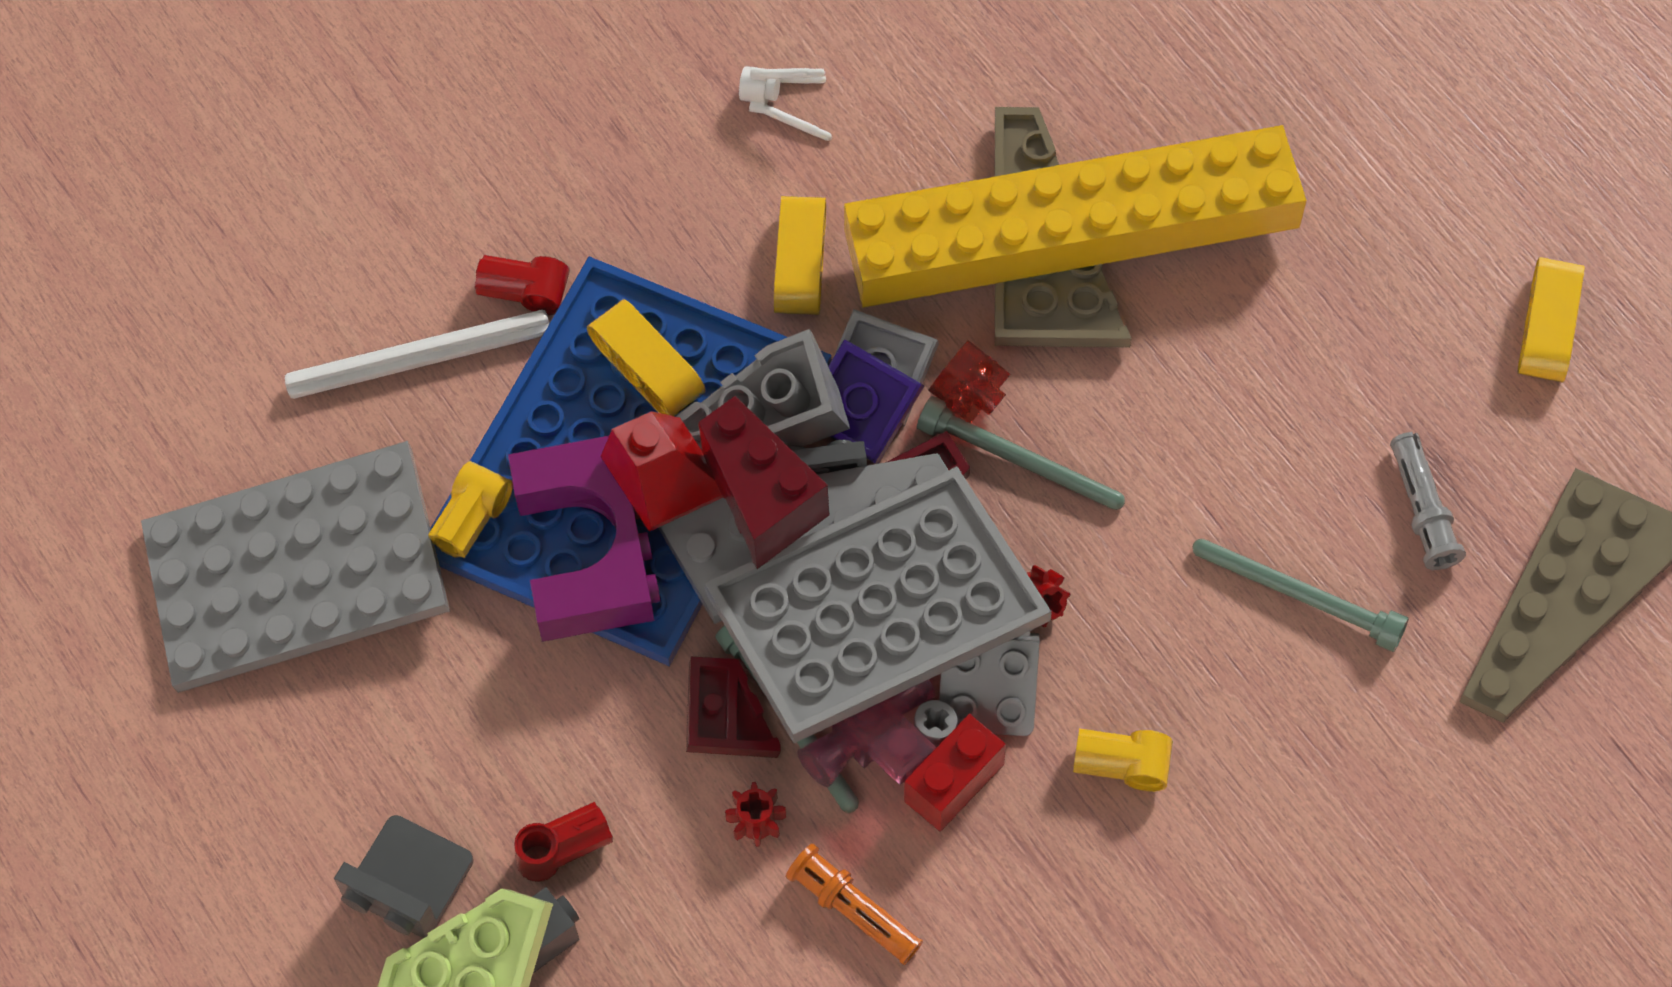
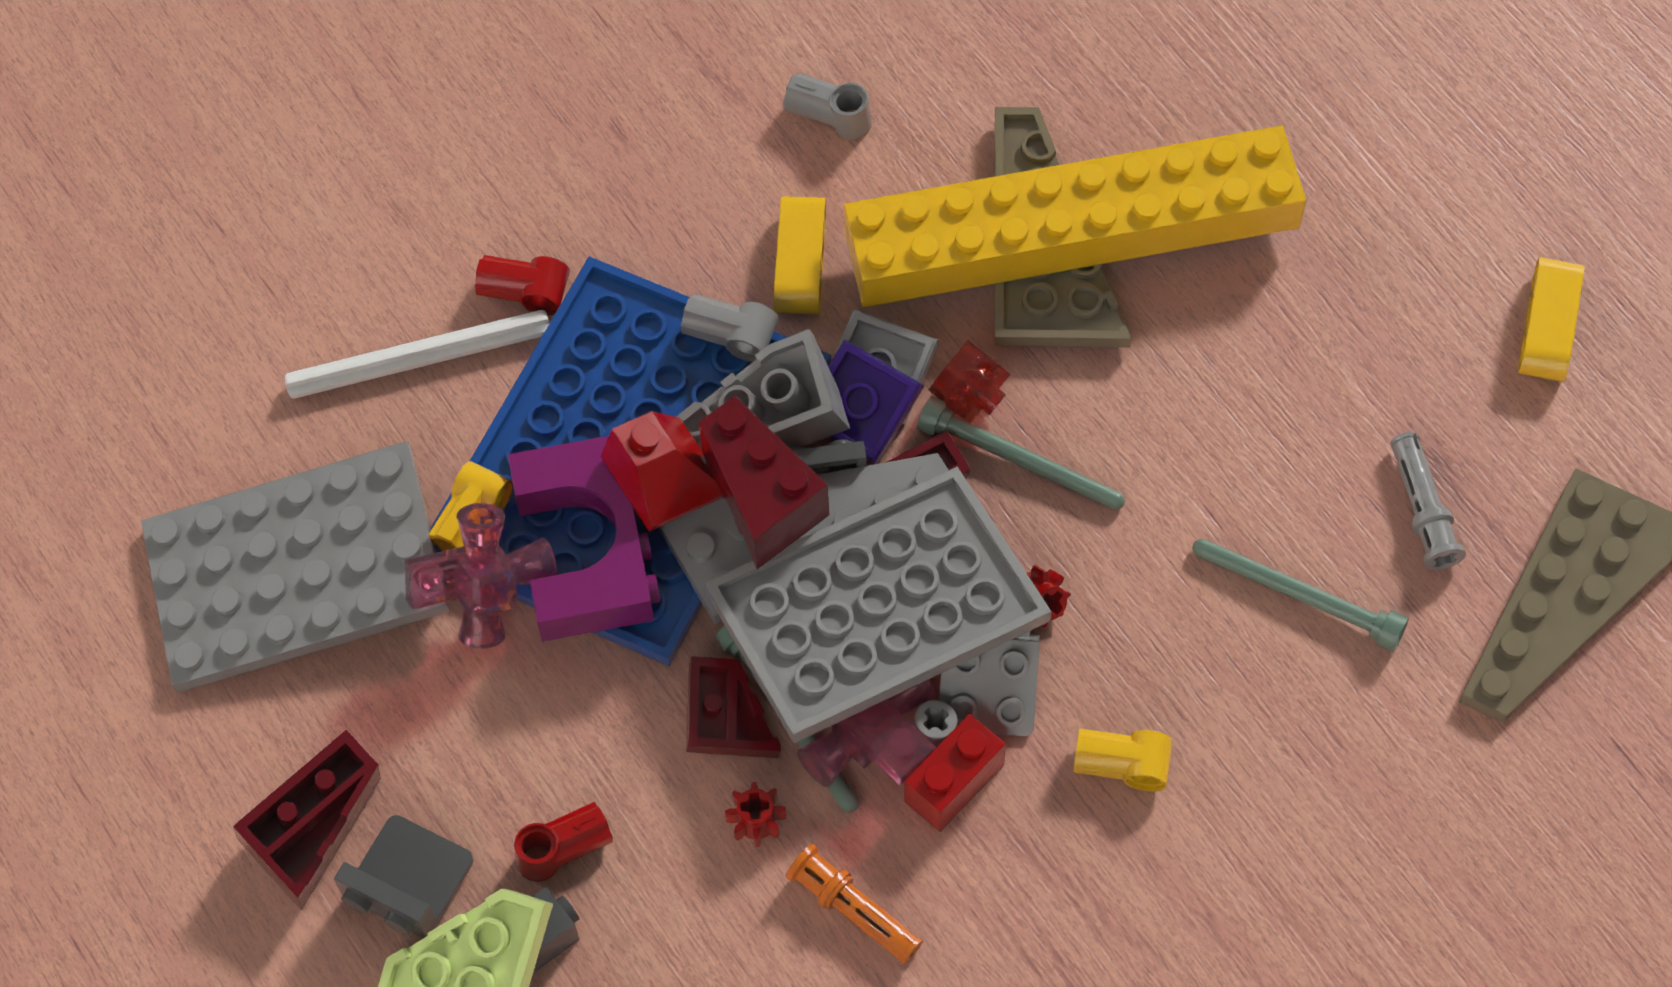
yellow beam [586,299,706,416] -> none
white plant [739,66,832,141] -> none
none -> dark red wedge [233,730,381,910]
none -> clear pink brick [405,503,557,649]
none -> light grey piece [681,294,779,362]
none -> light grey piece [783,73,872,139]

